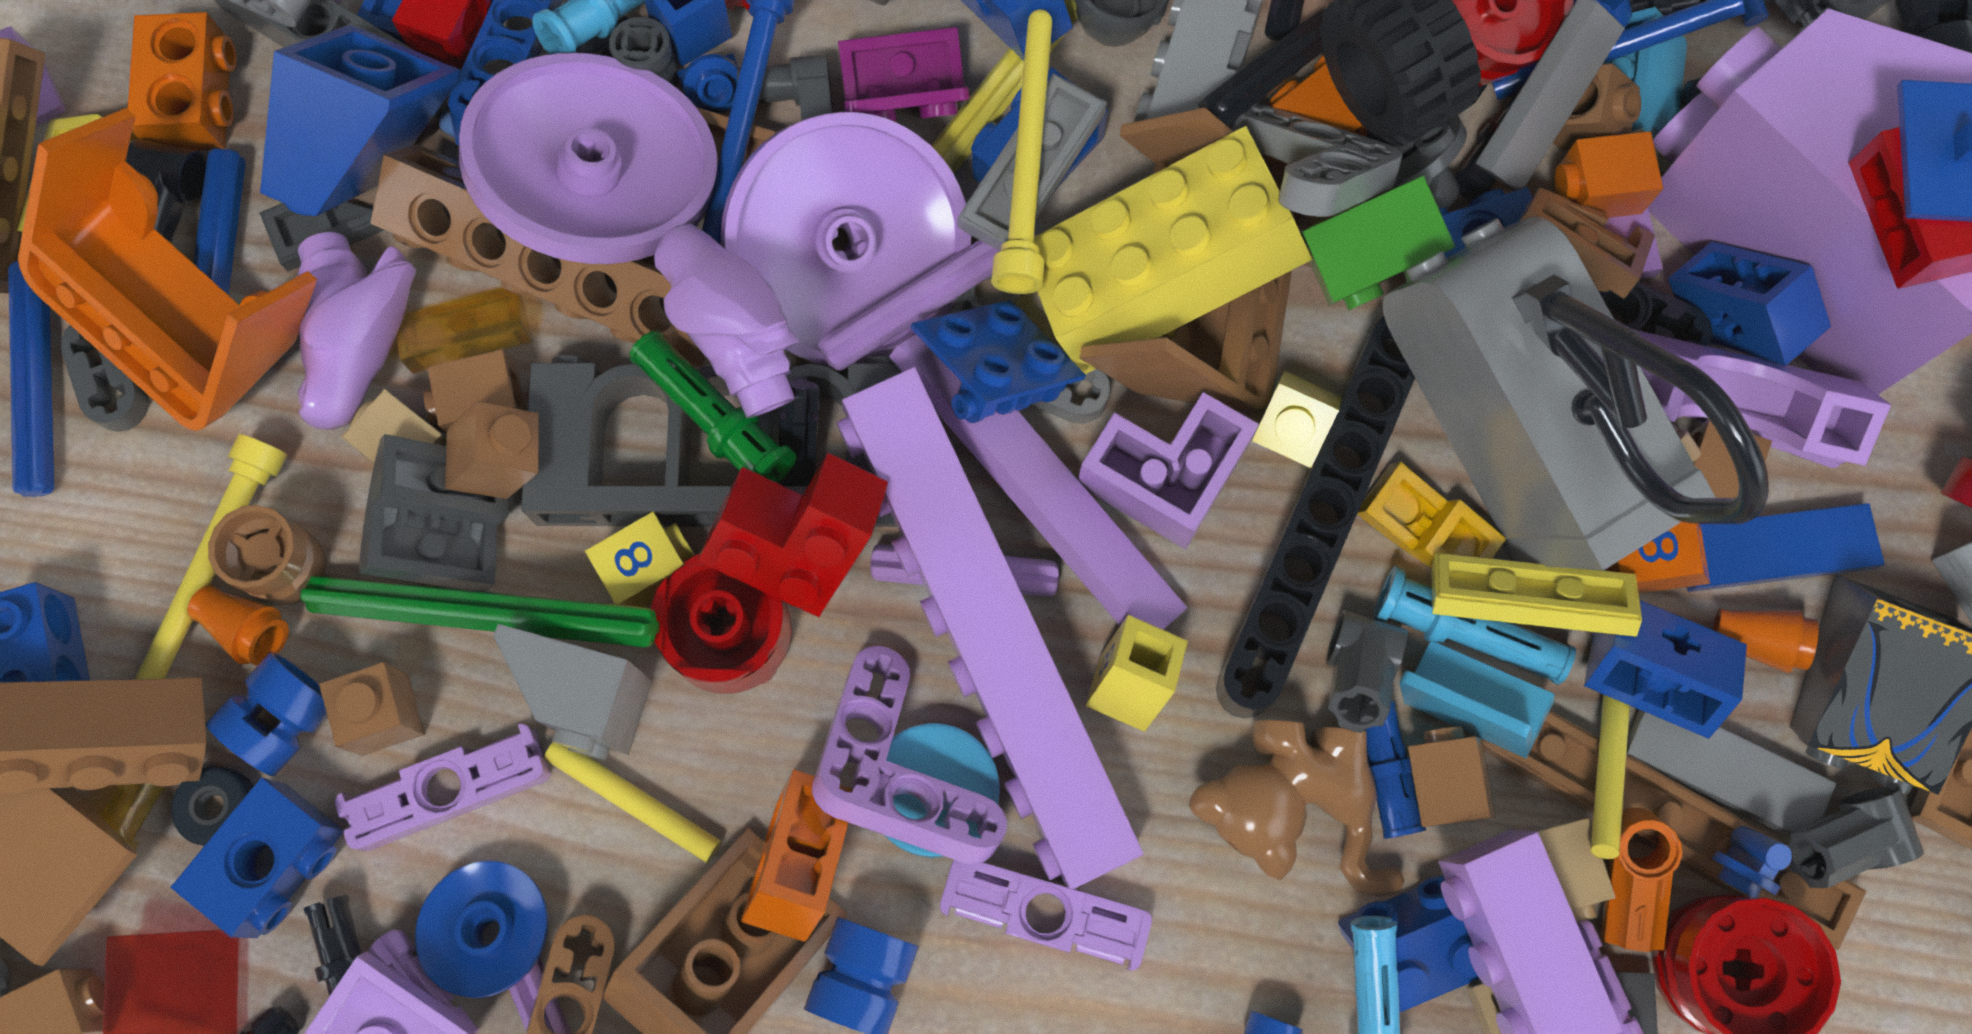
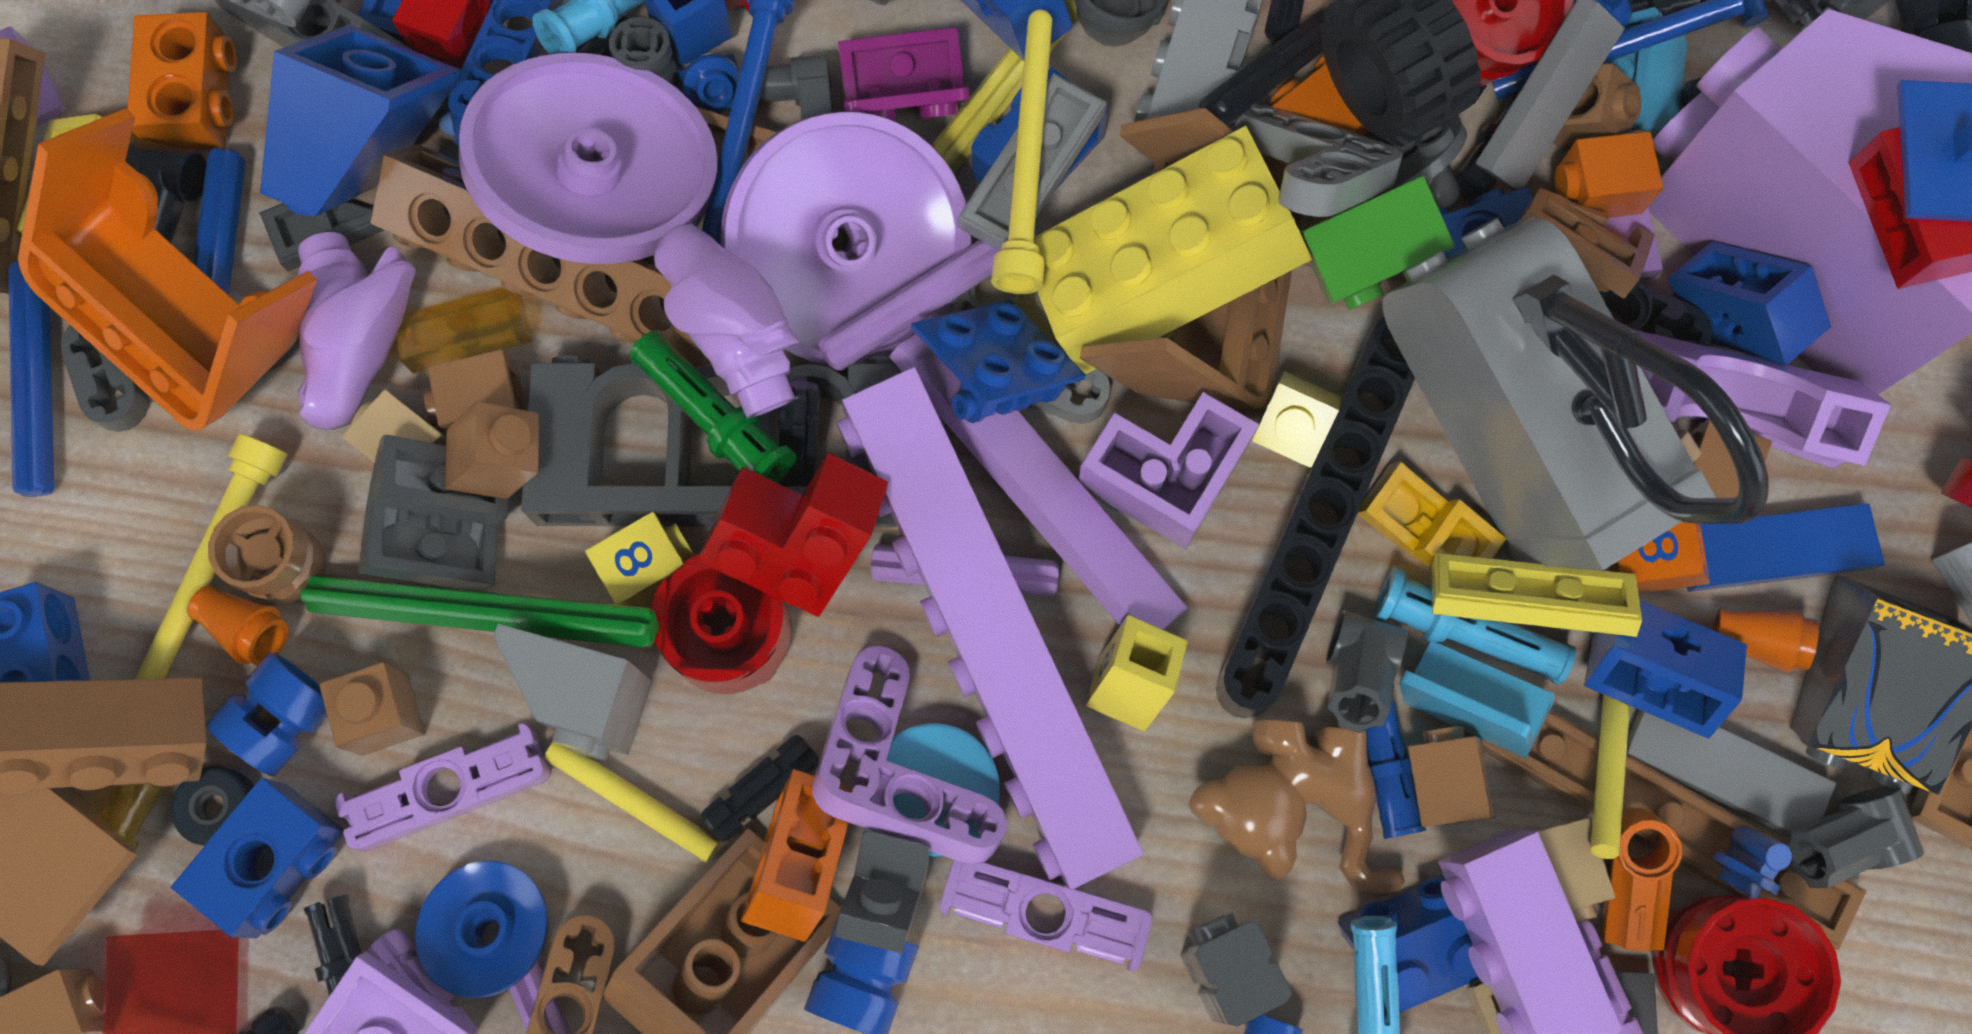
none -> black axle [701,735,819,842]
none -> dark grey slope [835,830,930,954]
none -> dark grey brick [1180,913,1293,1027]

